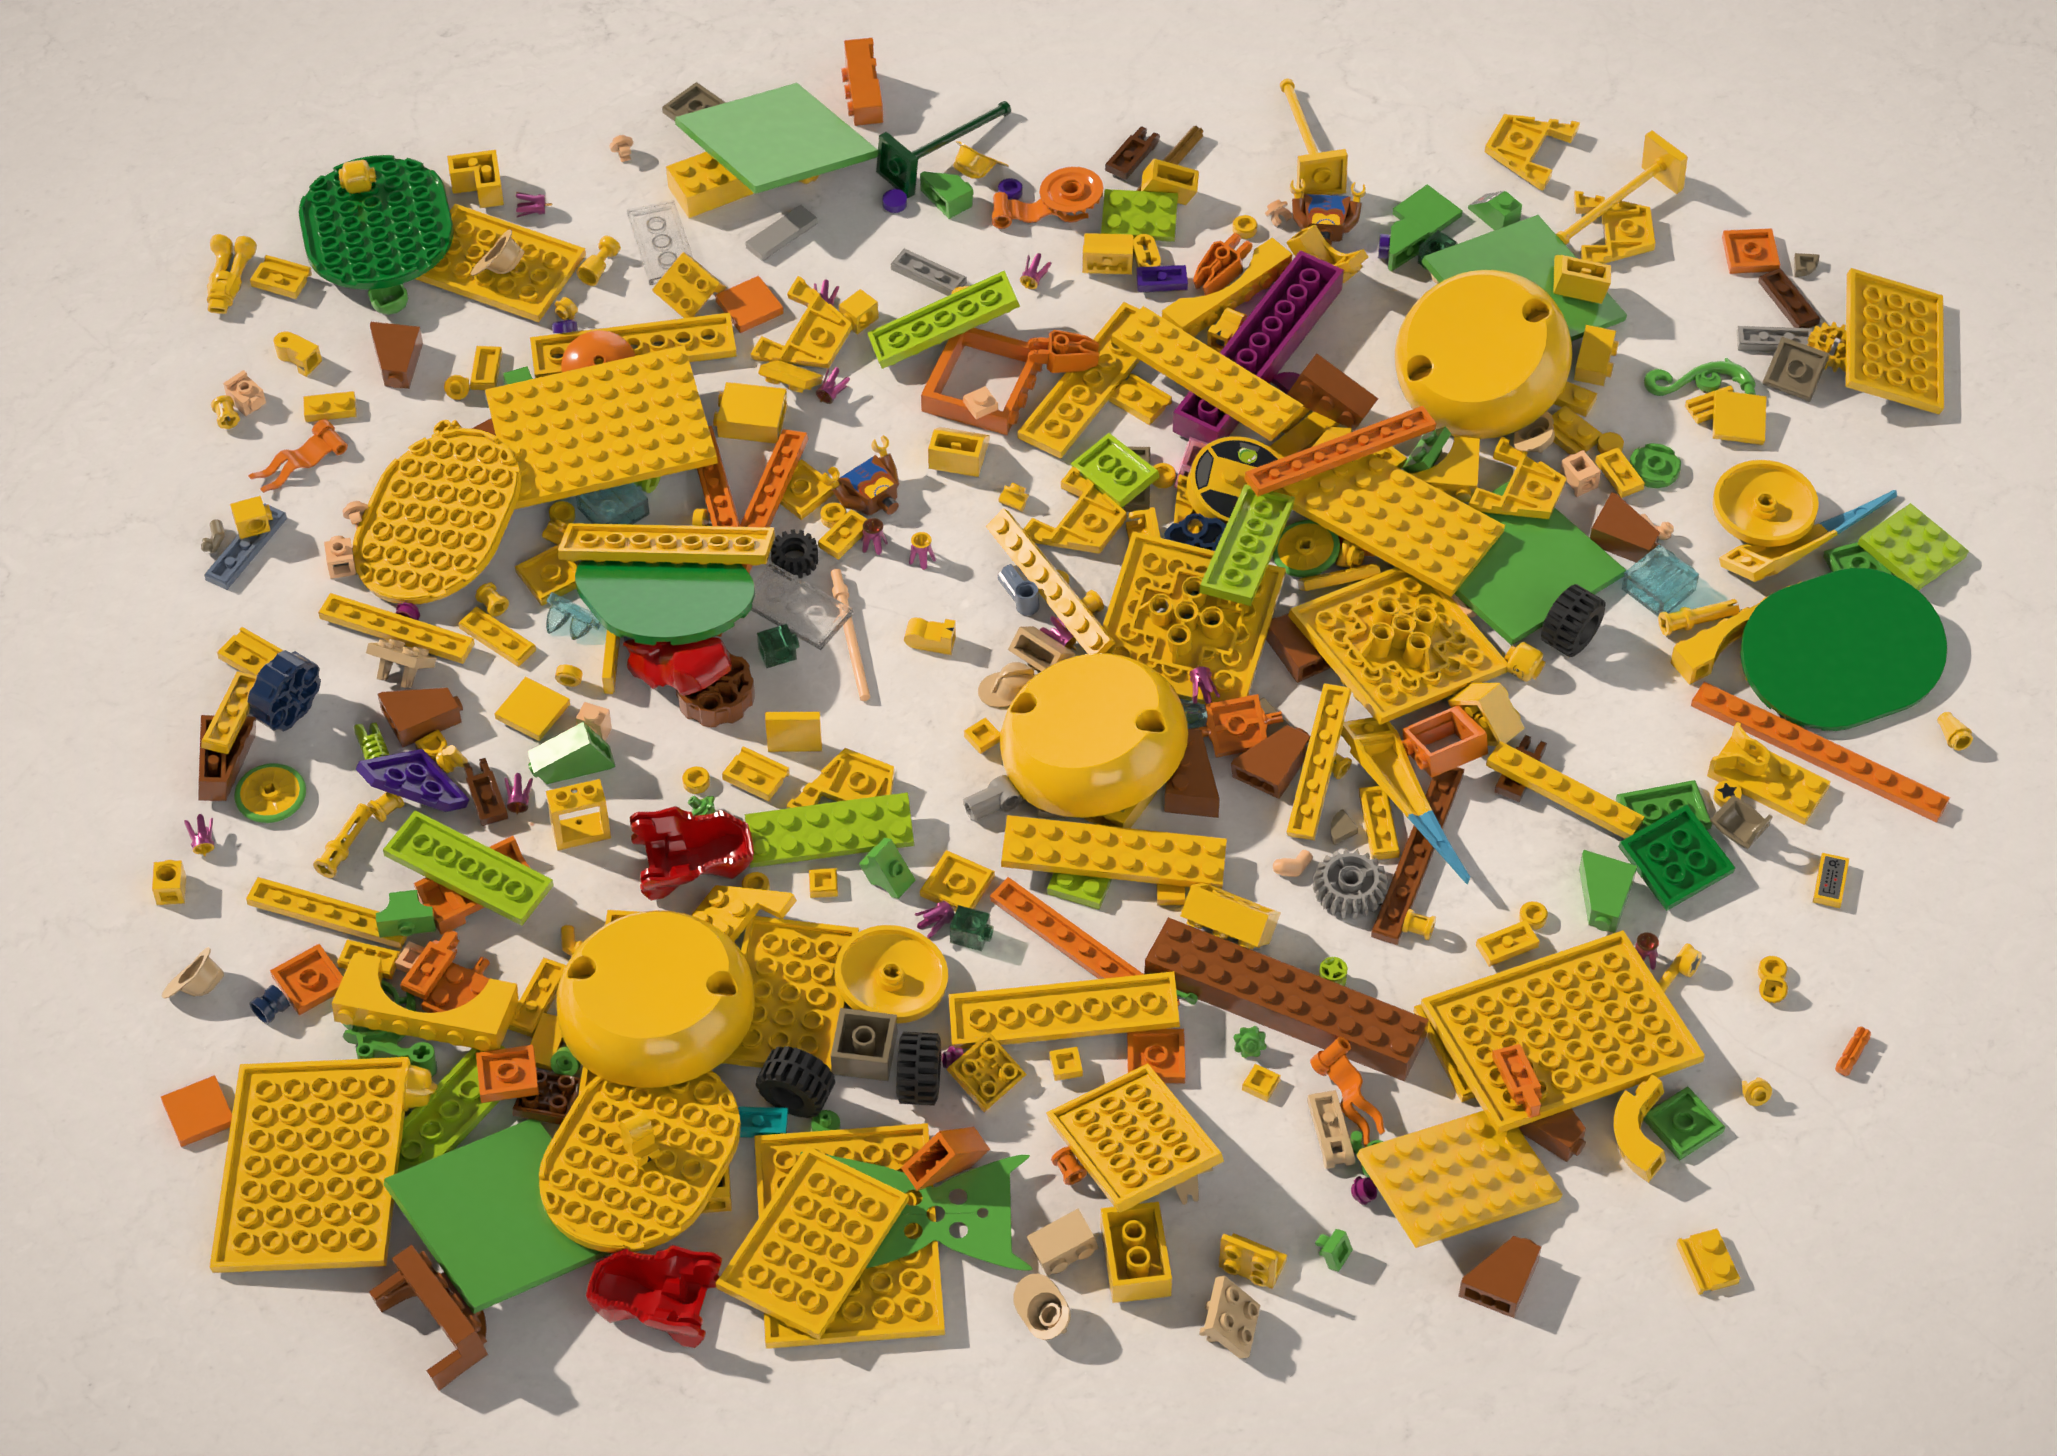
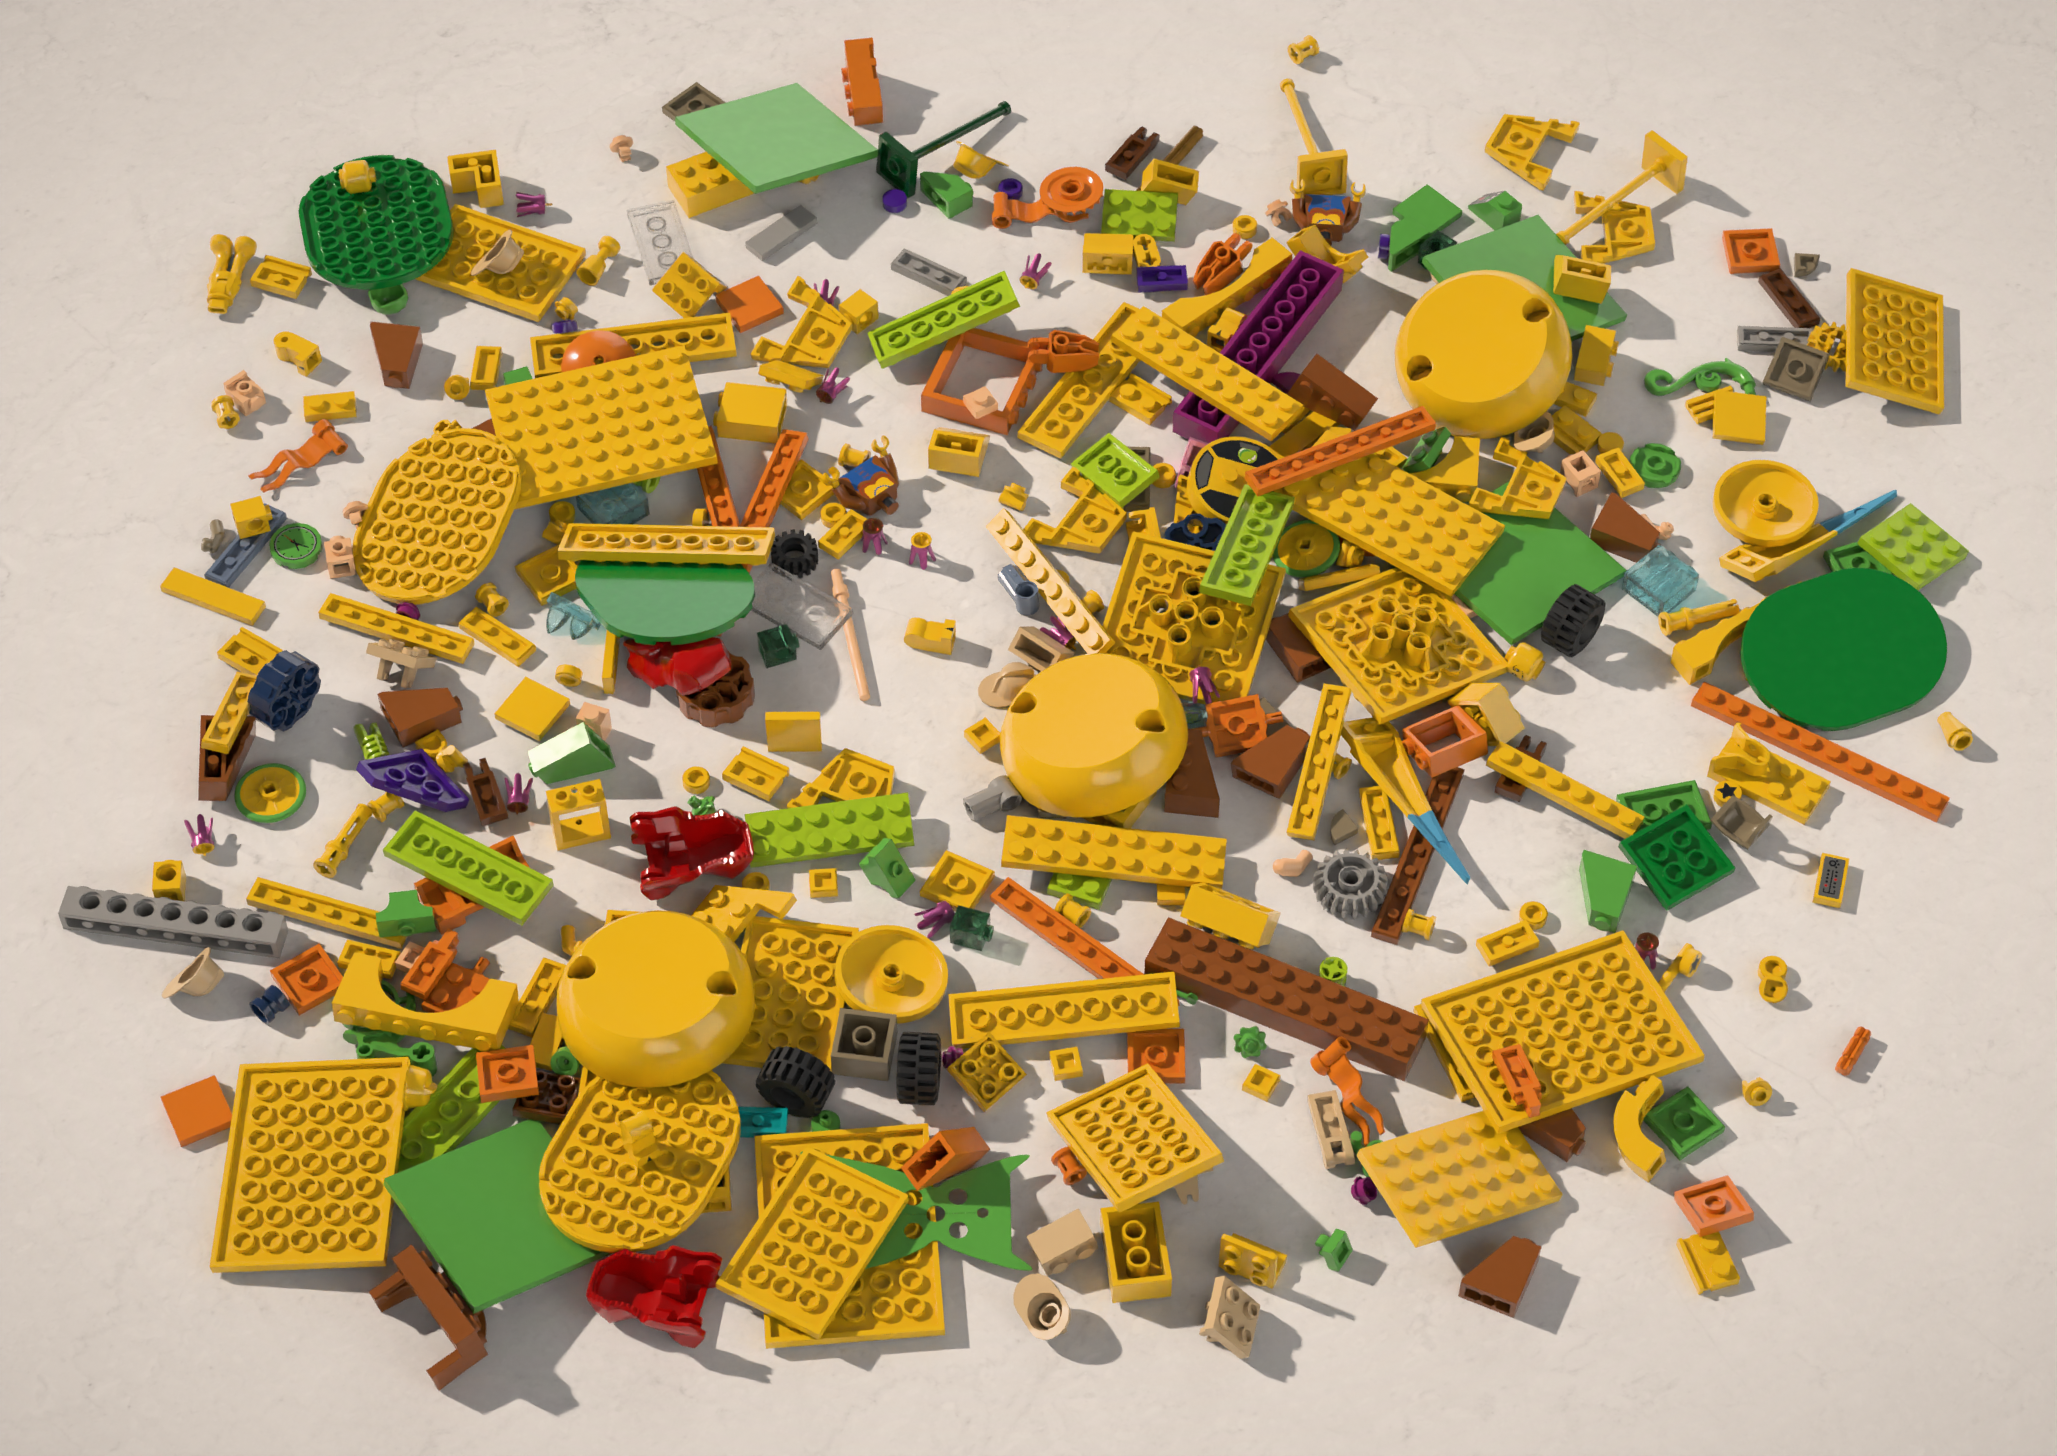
none -> light grey brick [58,886,289,958]
none -> yellow tile [160,567,266,626]
none -> bright green tile [269,523,323,569]
none -> yellow bush [838,443,871,467]
none -> yellow bush [1054,893,1091,928]
none -> yellow bush [1288,35,1319,64]
none -> orange tile [1674,1175,1754,1237]

